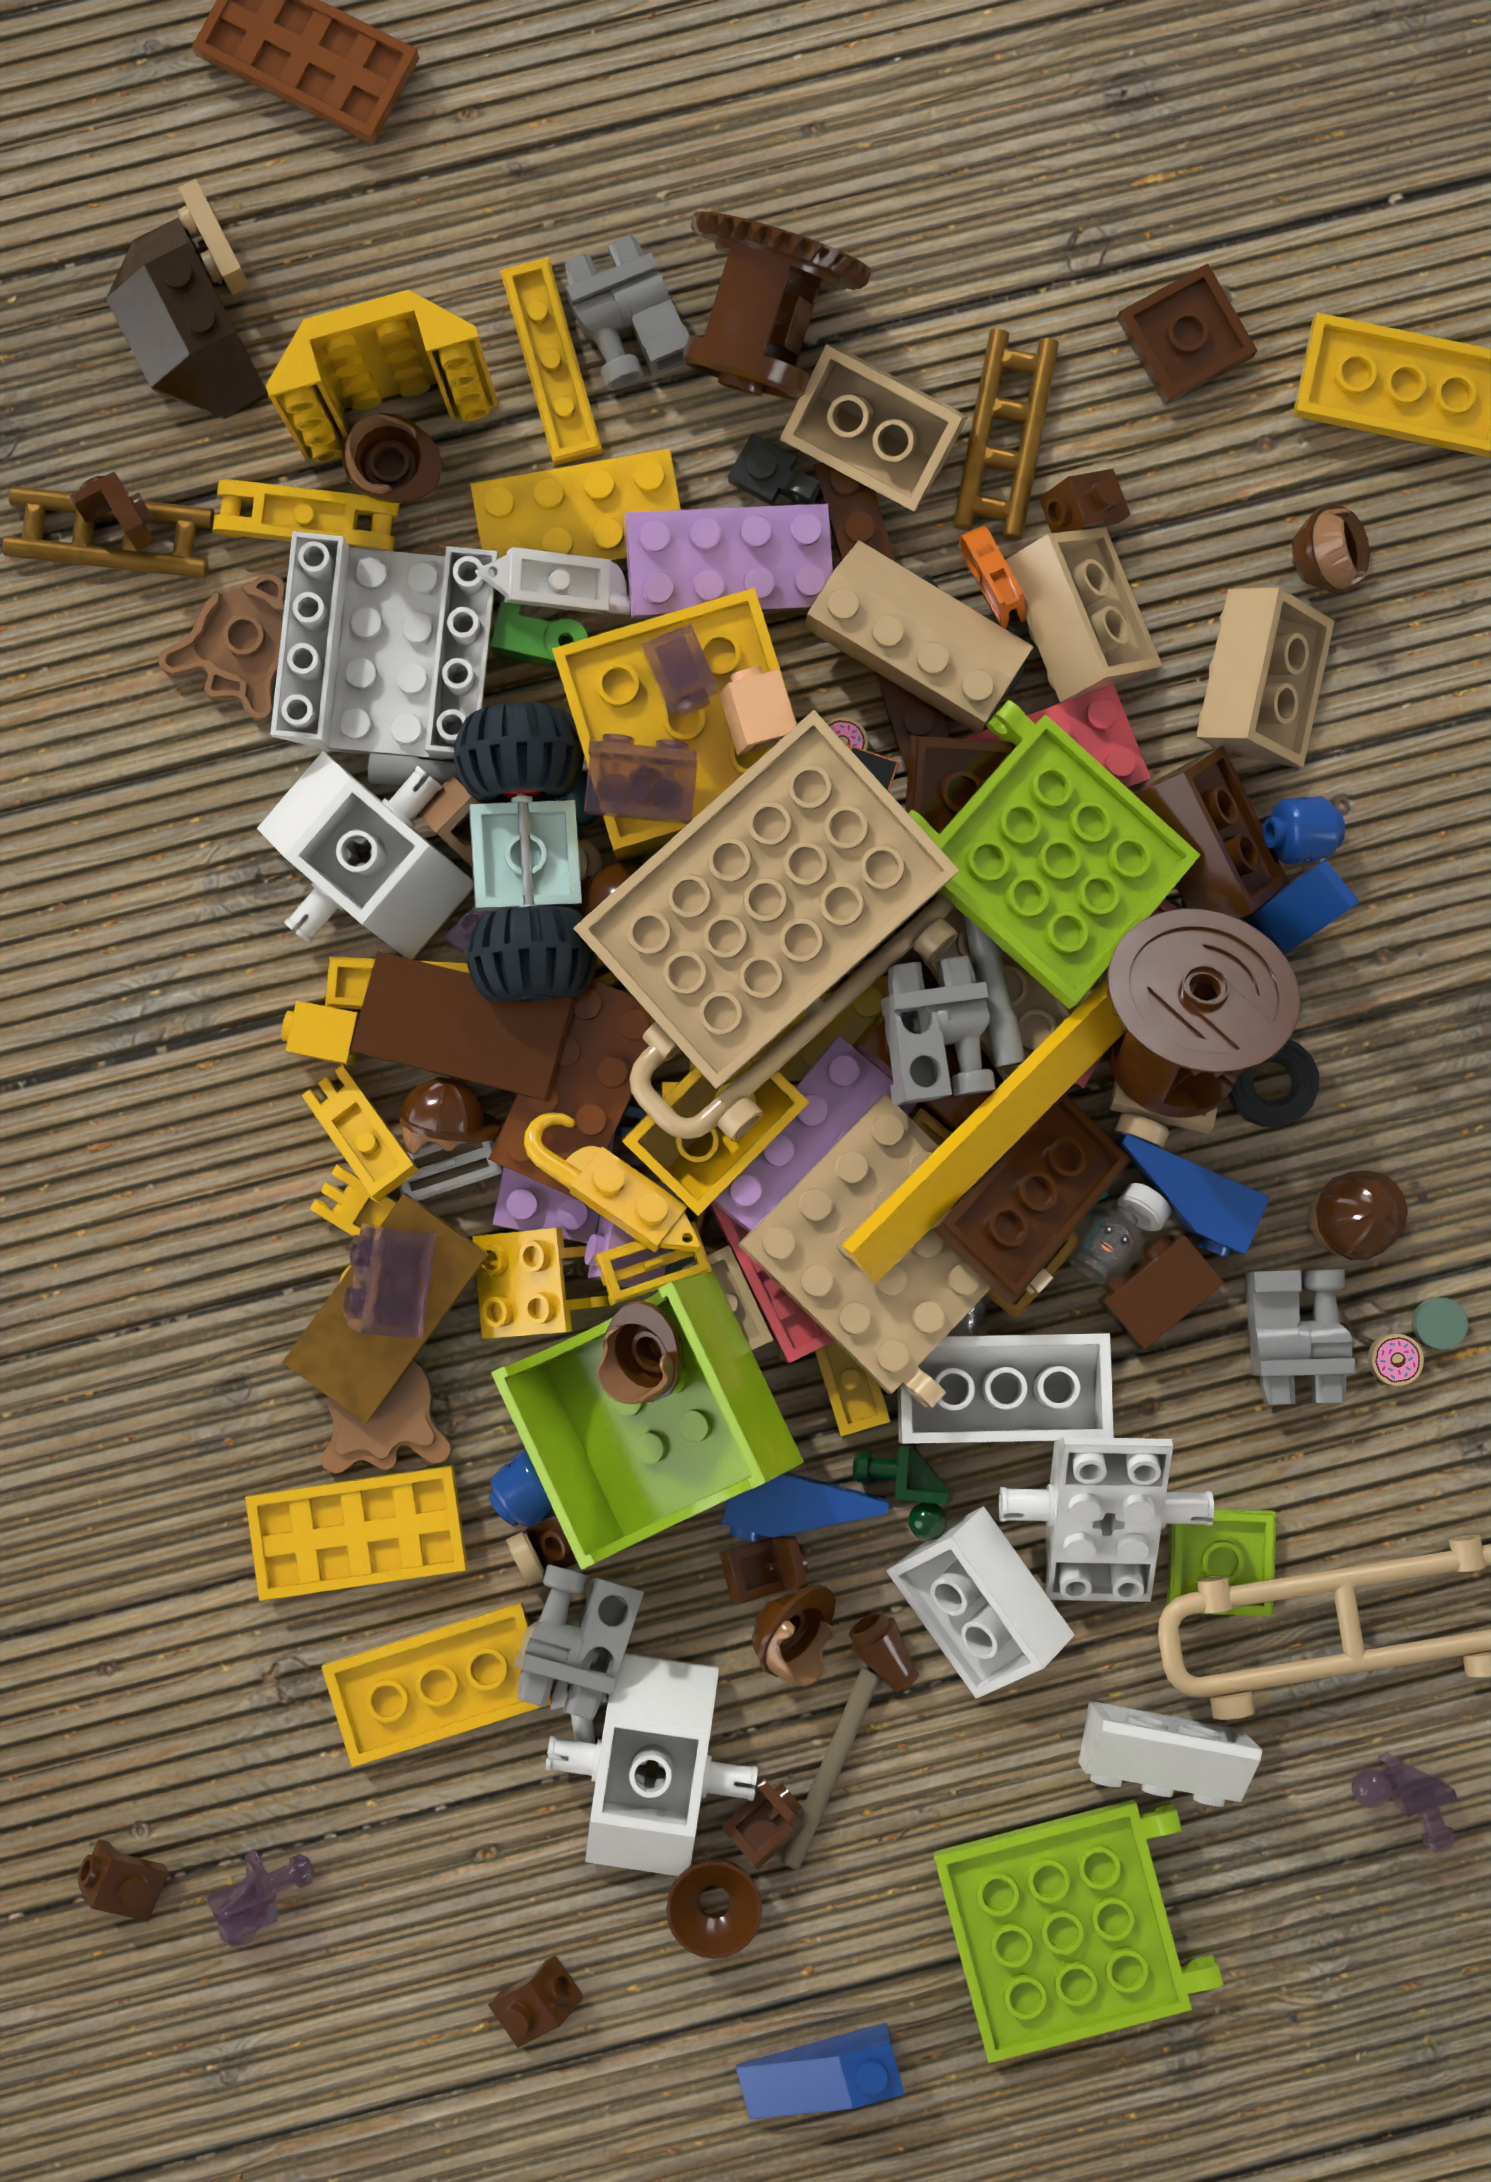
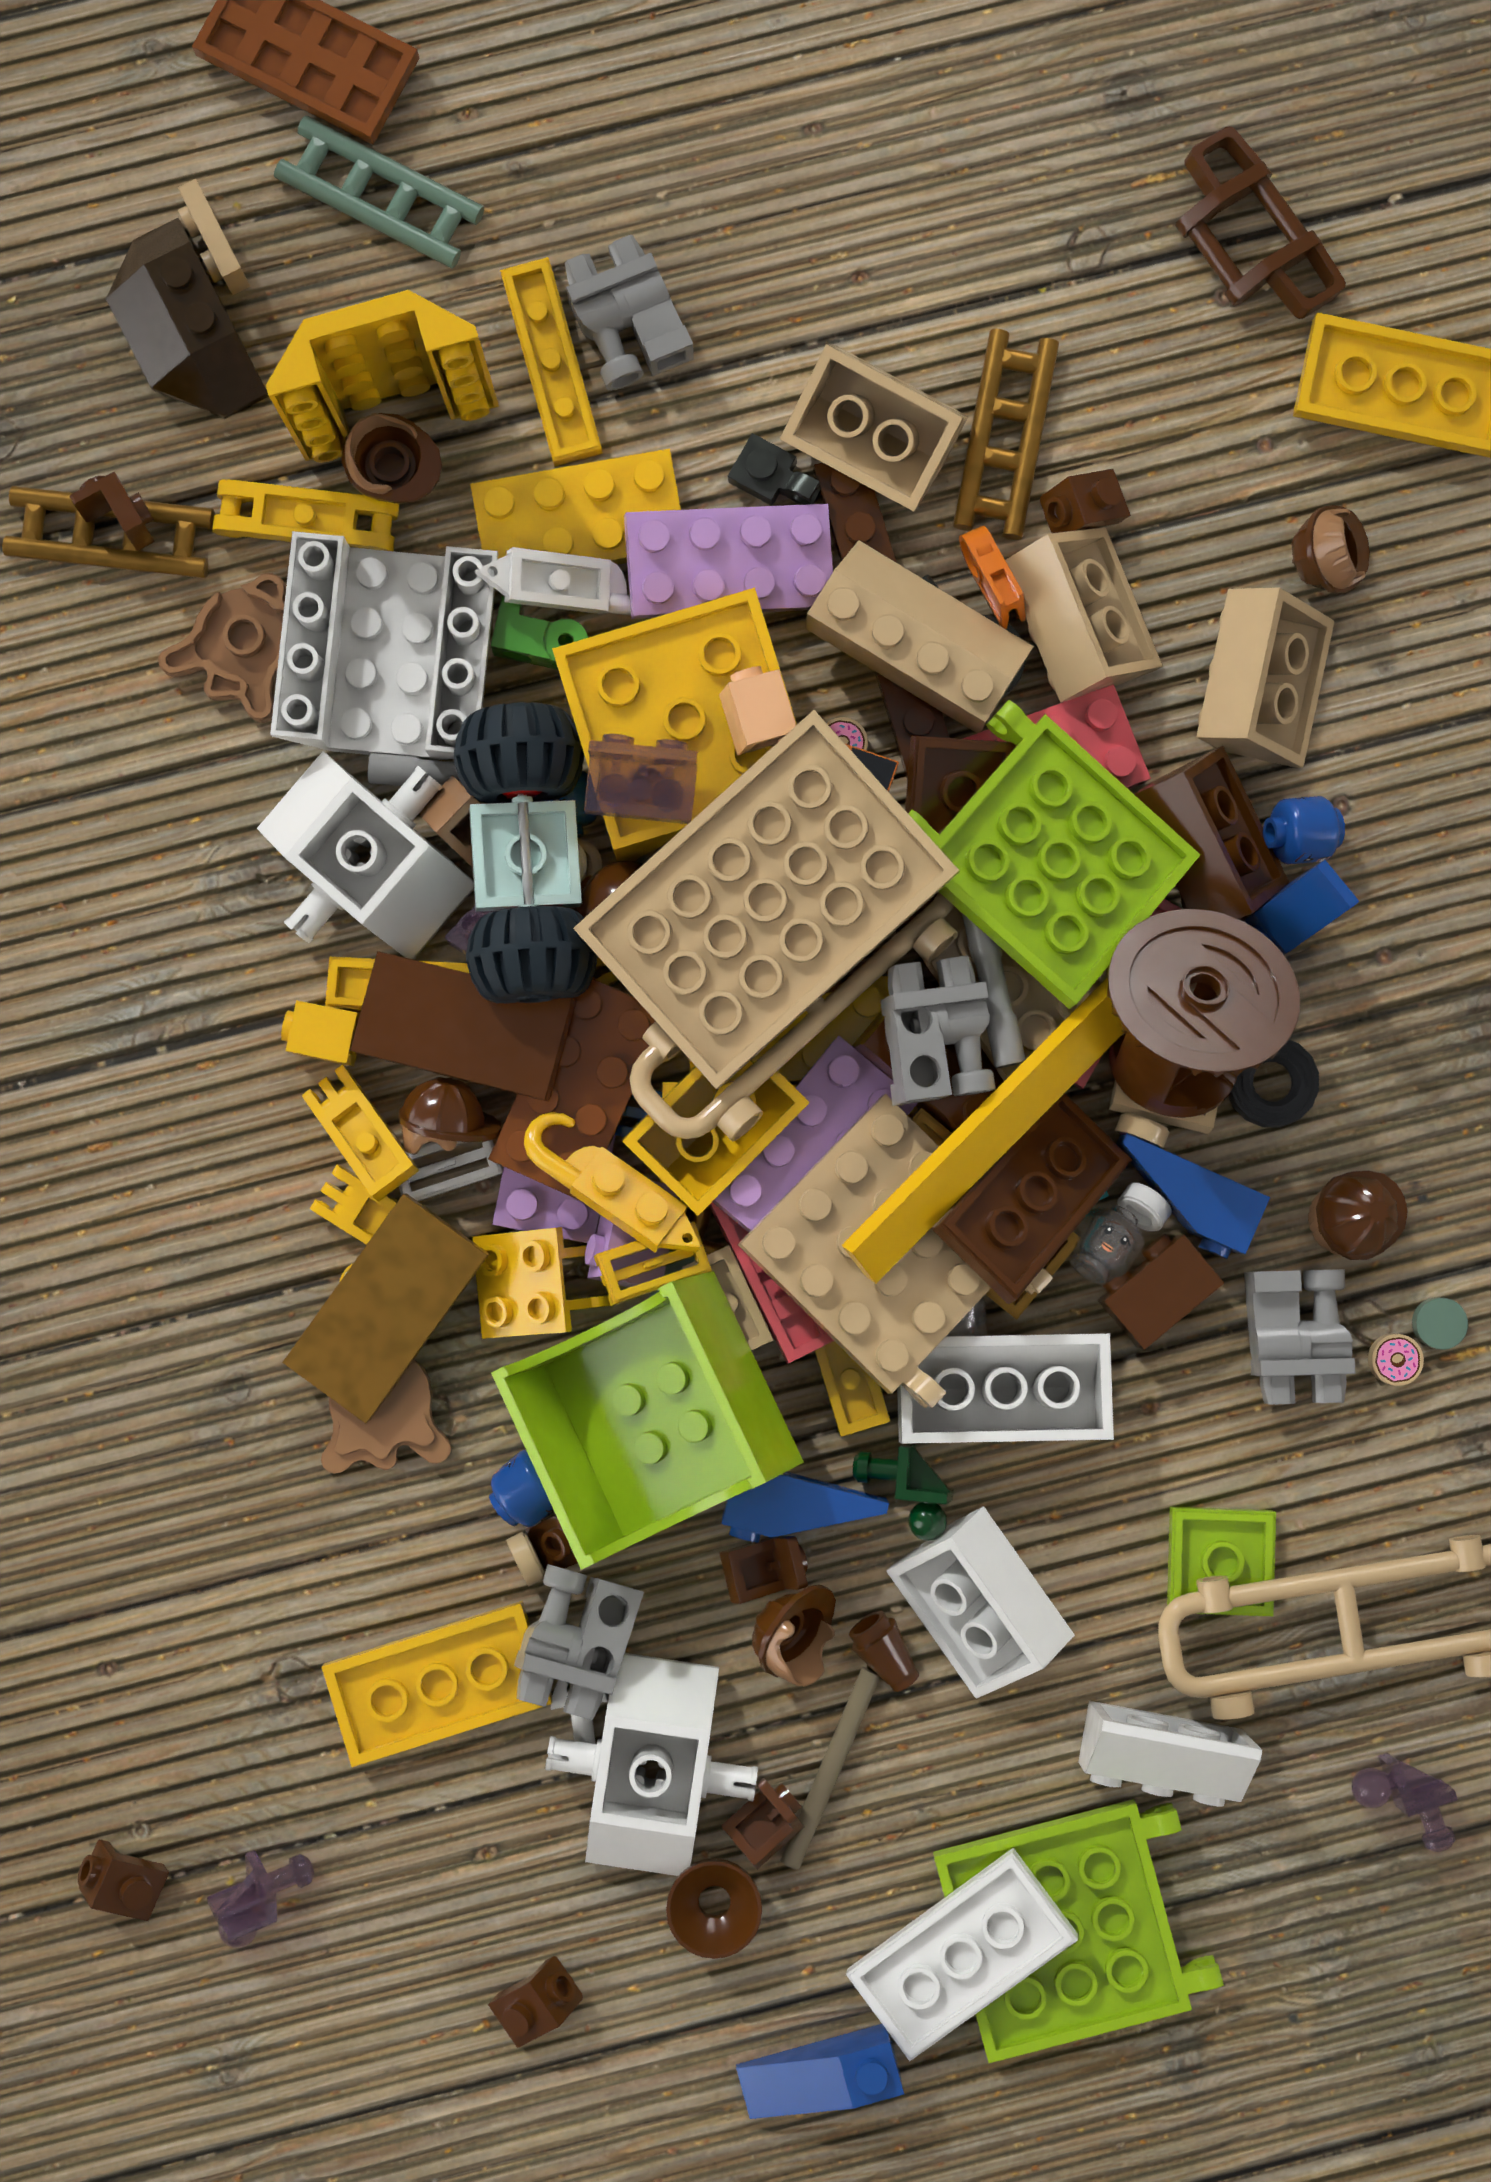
yellow plate [245,1465,468,1601] -> none
bracket [343,1223,436,1339] -> none
reddish brown piece [596,1300,685,1404] -> none
brick [641,624,717,715] -> none
reddish brown piece [682,211,872,400] -> none
white slope [999,1437,1214,1602] -> none
reddish brown plate [1117,263,1258,405] -> none
none -> sand green bar [274,115,485,269]
none -> white tile [846,1848,1078,2061]
none -> reddish brown bar [1175,127,1346,319]

